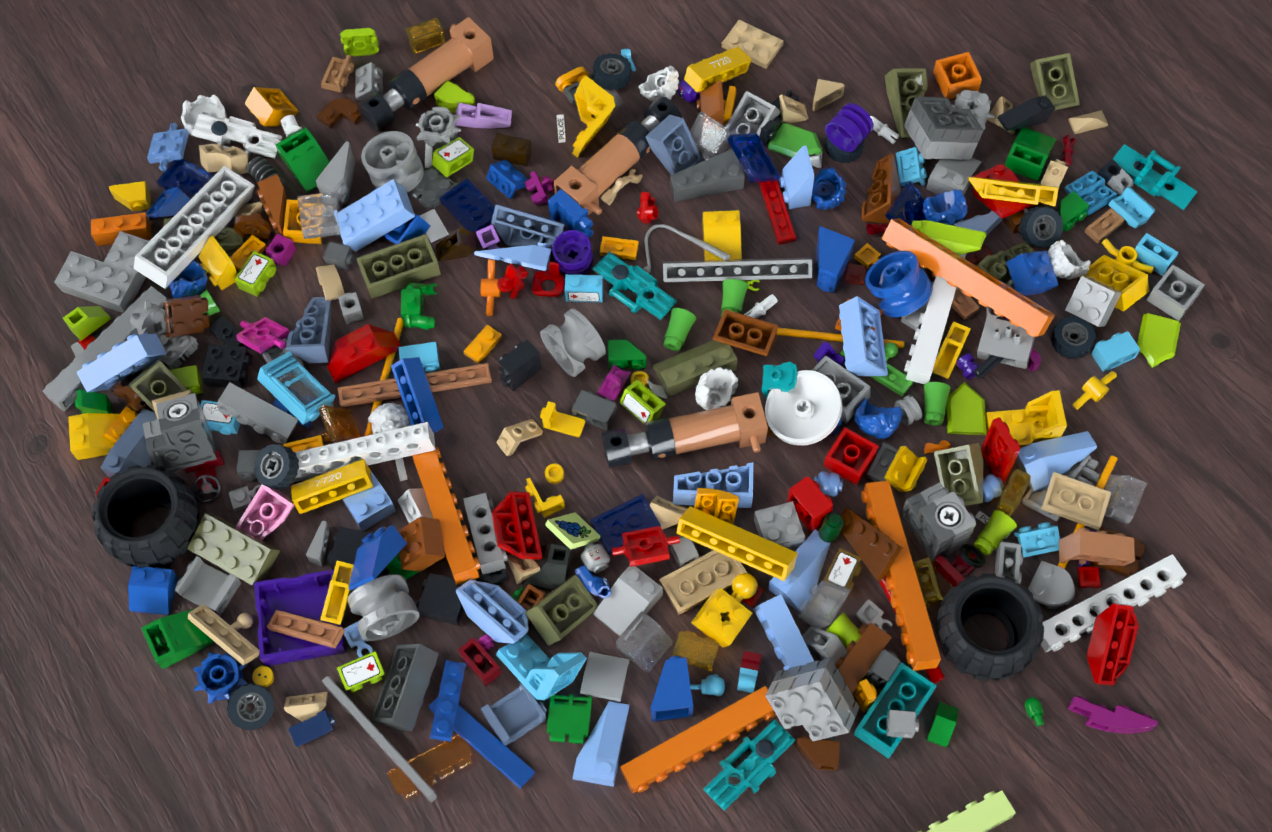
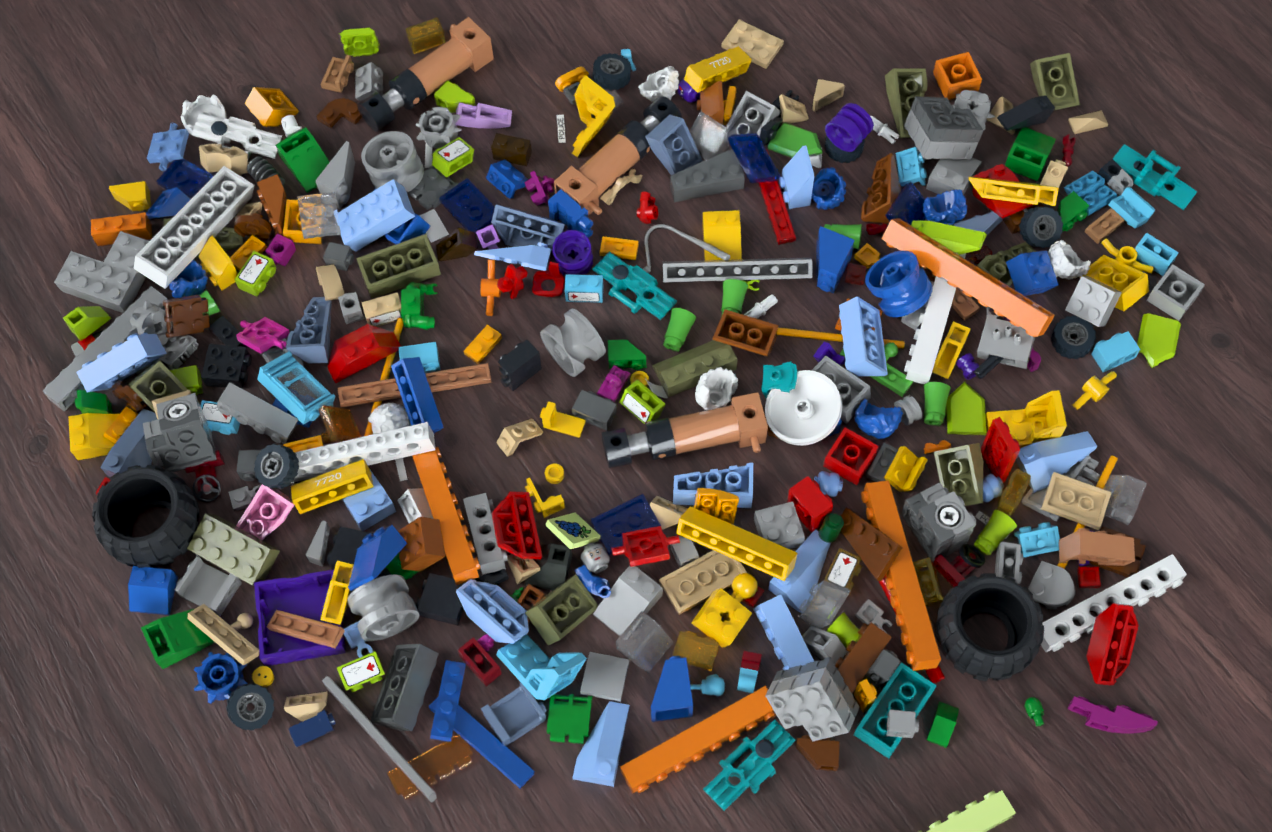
none -> tan brick [361,292,402,327]
none -> bright green plant [824,224,862,249]

